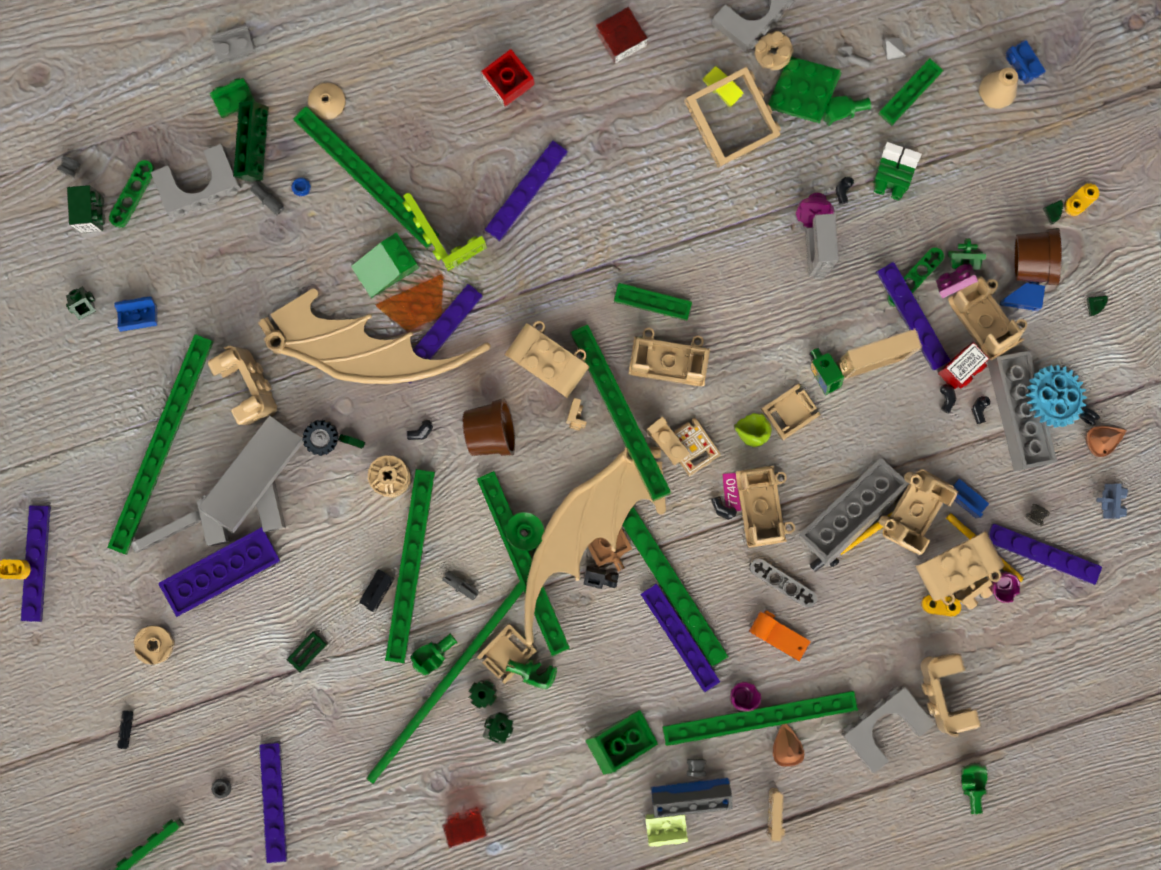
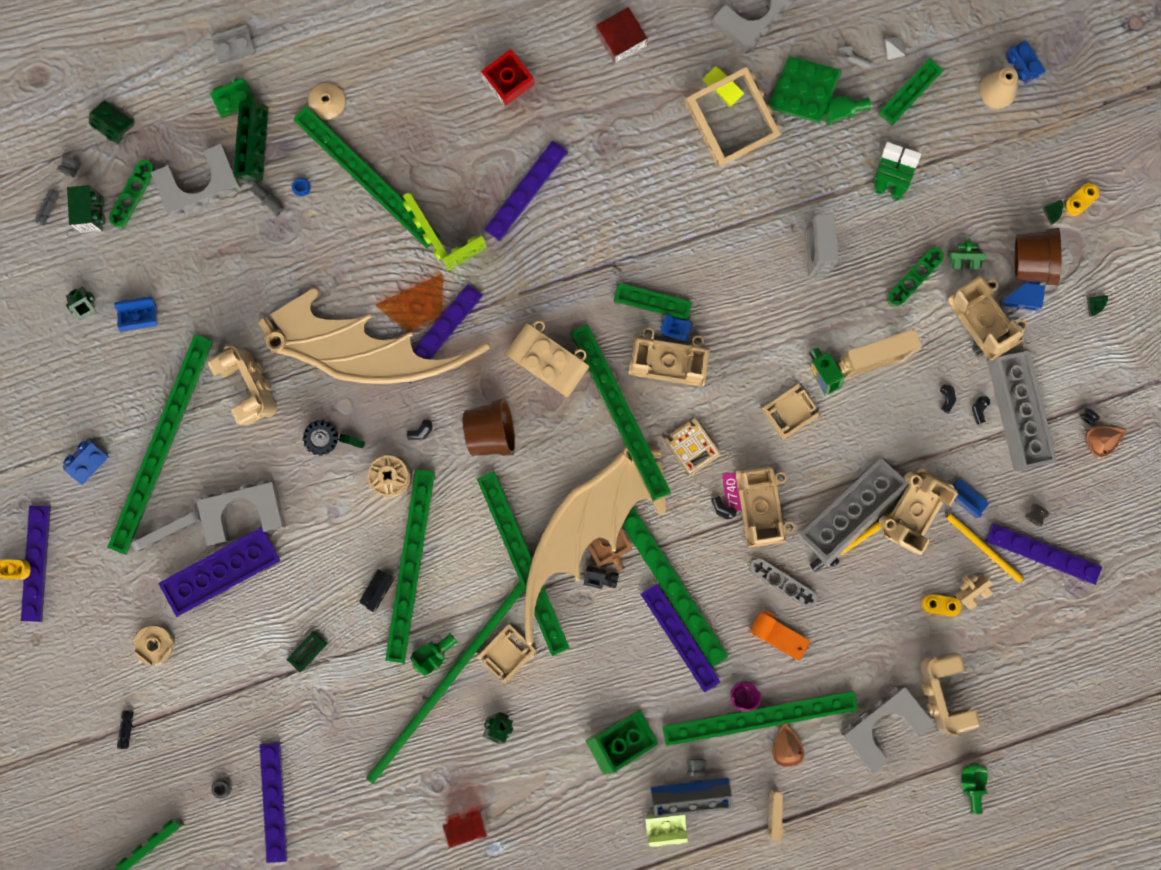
light grey arch [199,415,304,533] -> none
slope [351,232,419,298] -> none
dark grey axle [442,570,479,600] -> none
dark green brick [468,679,497,709] -> none
green piece [505,659,557,690] -> none
green dish [506,512,544,551] -> none
tan bracket [566,398,587,431] -> none
tan bracket [645,416,690,466] -> none
lime hair [734,413,772,447] -> none
tan plate [755,31,793,70] -> none
magenta tile [796,193,835,228] -> none
black arm [836,176,854,205] -> none
dark purple plate [876,262,951,371] -> none
tan container [915,531,1004,605] -> none
magenta plate [936,264,978,298] -> none
brick [937,342,990,389] -> none
magenta hair [991,572,1020,603] -> none
medium azure gear [1026,365,1087,428] -> none
sand blue hips [1096,483,1128,519] -> none
none -> dark grey axle [34,189,59,226]
none -> blue bracket [63,438,108,485]
none -> dark green bracket [89,100,134,145]
none -> blue bracket [660,314,693,342]

